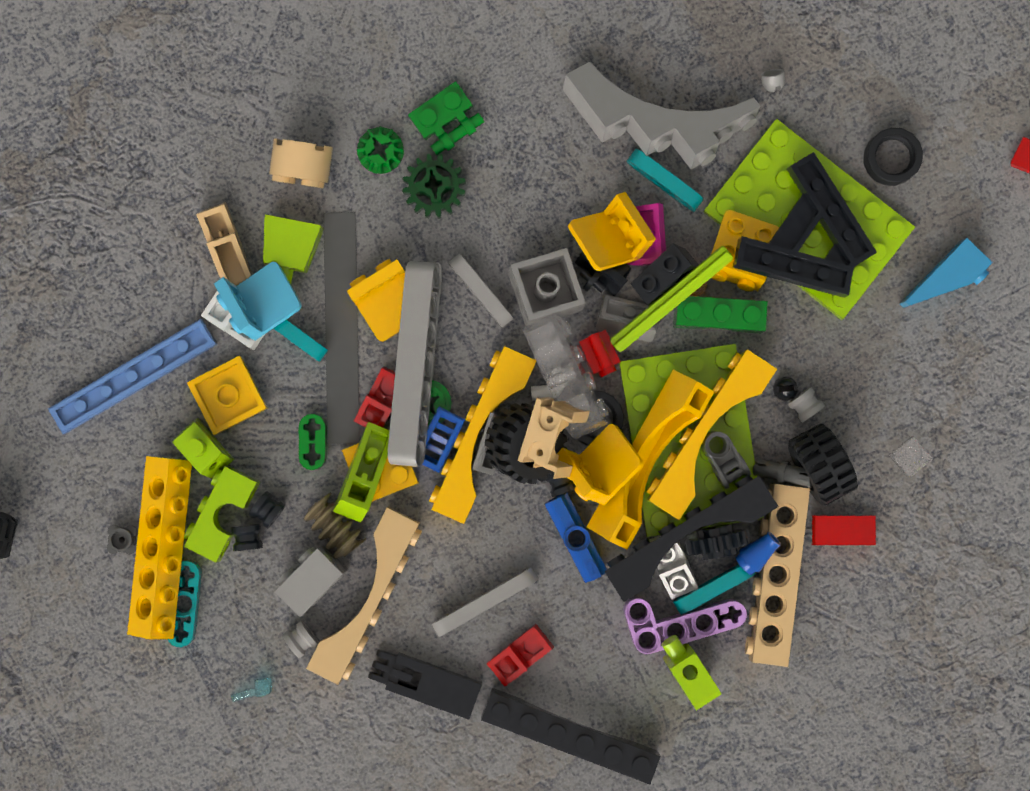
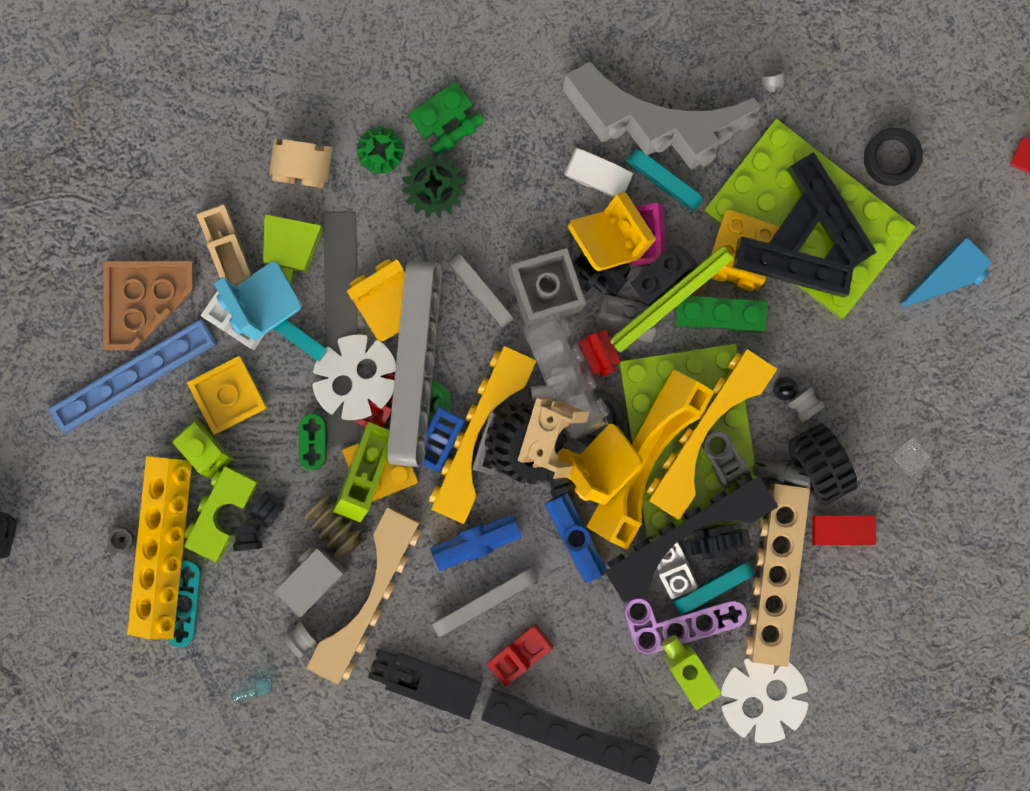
blue cone [736,532,781,575] -> none
none -> medium nougat plate [103,261,194,351]
none -> white piece [312,335,396,420]
none -> blue piece [430,514,522,571]
none -> white slope [564,148,633,198]
none -> white piece [721,658,808,743]

